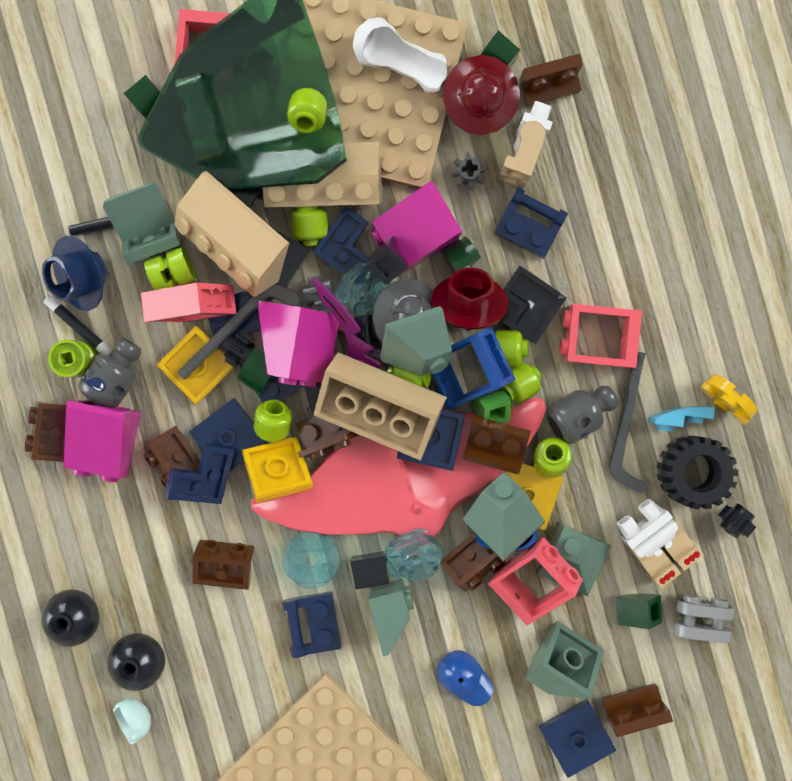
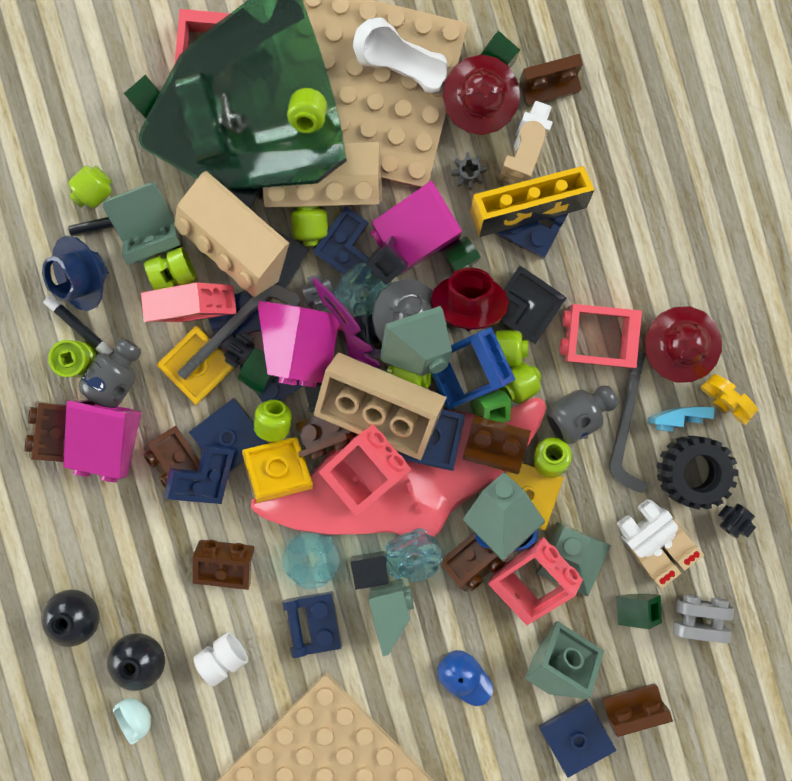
none -> lime head [68,165,112,208]
none -> white wheel [194,632,248,686]
none -> clear smoke arm [214,94,249,133]
none -> coral window [319,424,412,516]
none -> yellow brick [470,166,594,237]
none -> dark red helmet [645,306,722,383]

